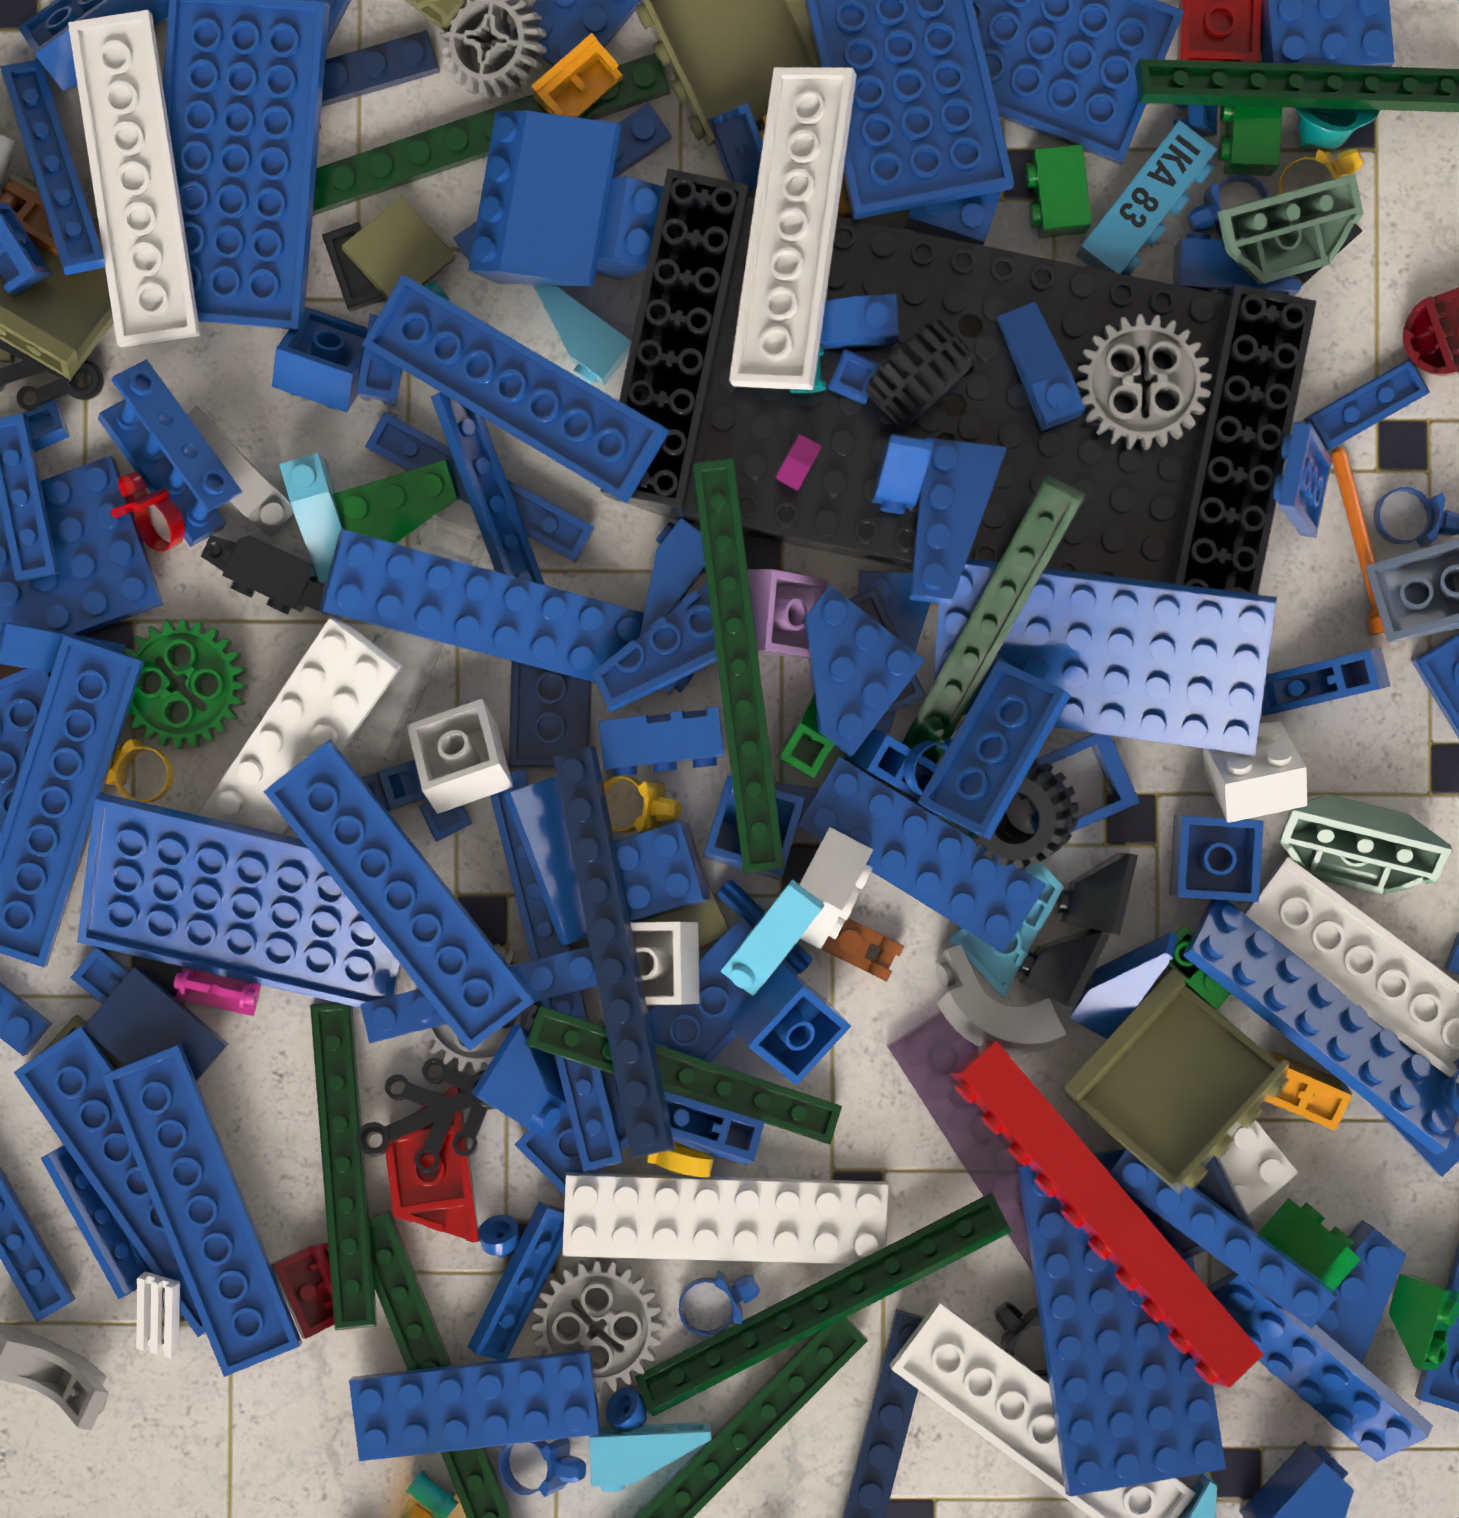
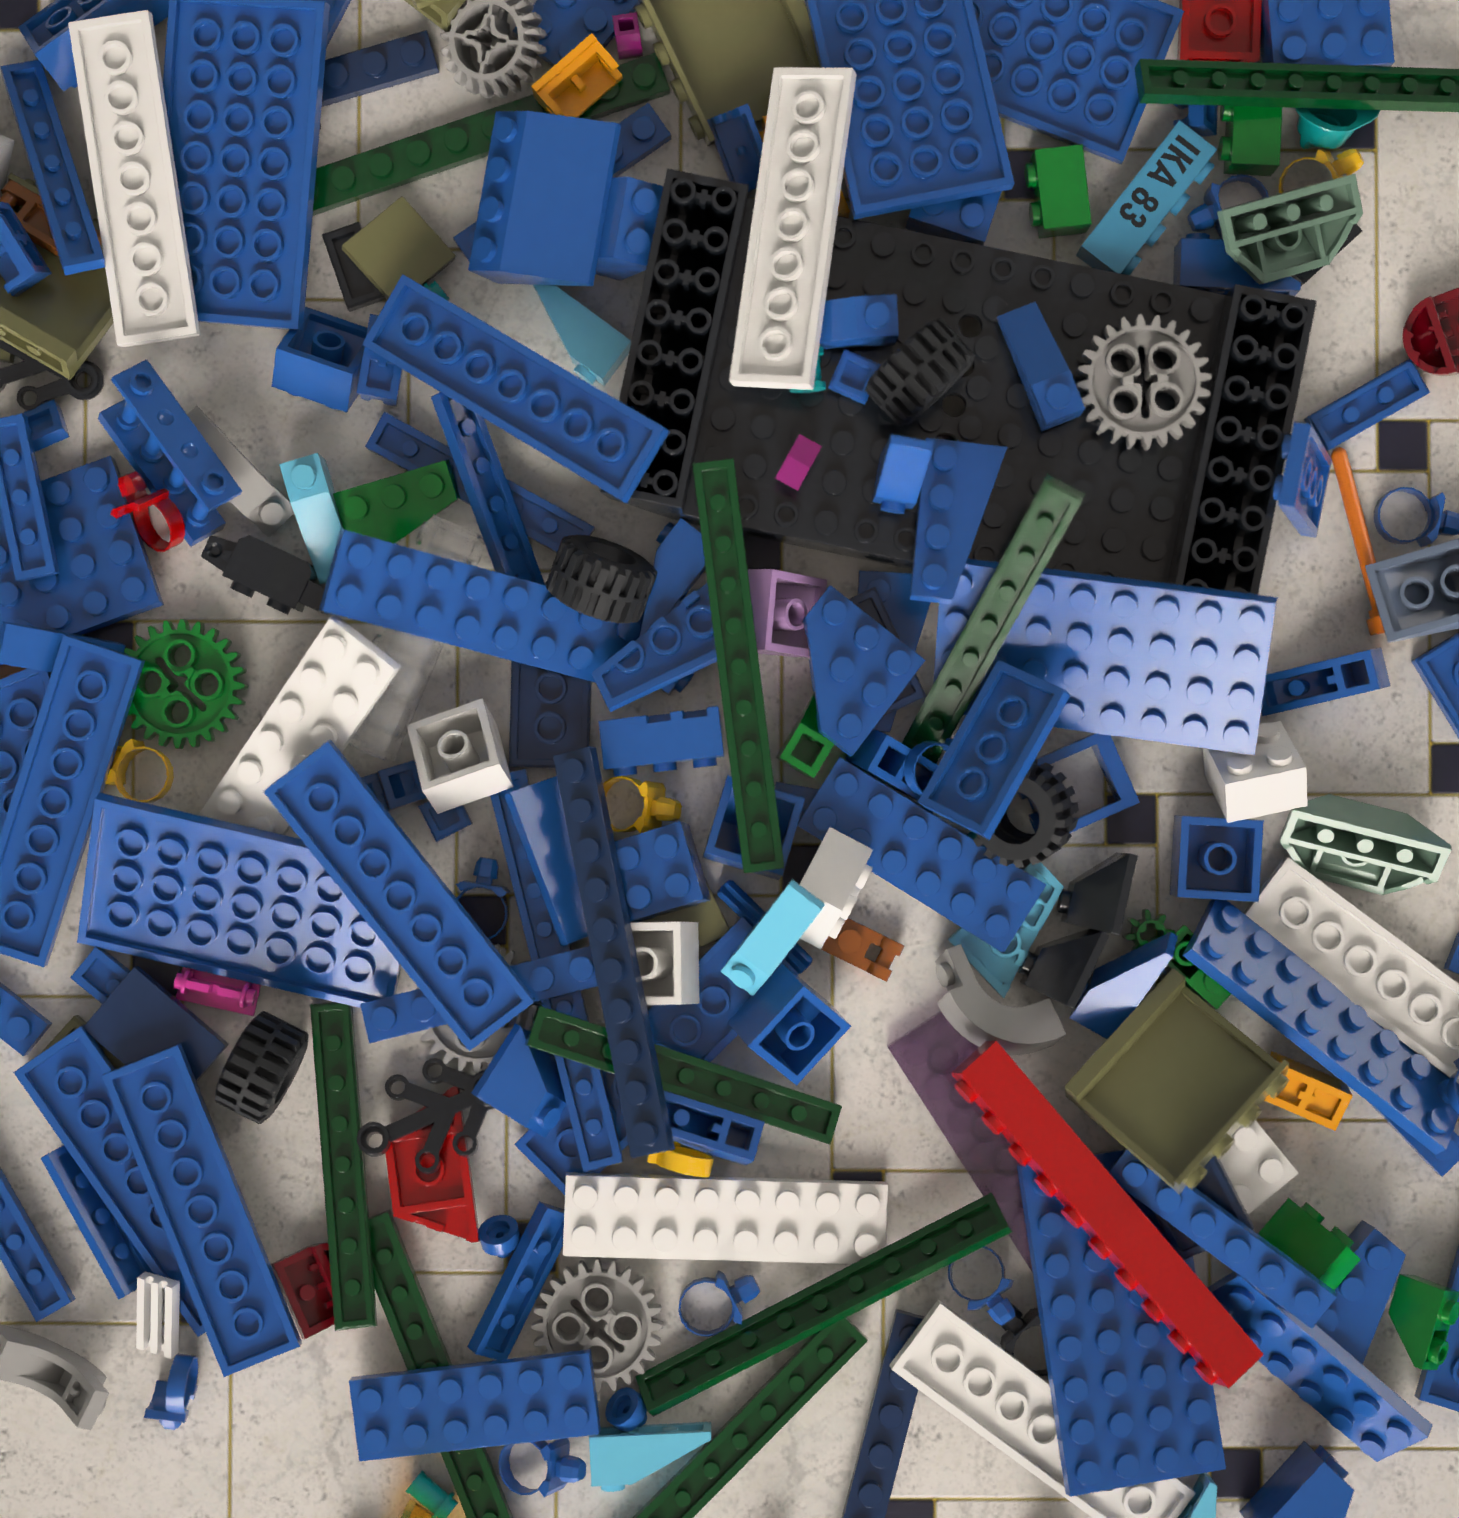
none -> blue piece [144,1353,198,1430]
none -> black tyre [215,1011,308,1124]
none -> blue piece [456,857,511,939]
none -> black tyre [546,535,658,623]
none -> magenta piece [612,12,643,60]
none -> blue piece [948,1246,1016,1326]
none -> green gear [1122,909,1175,951]

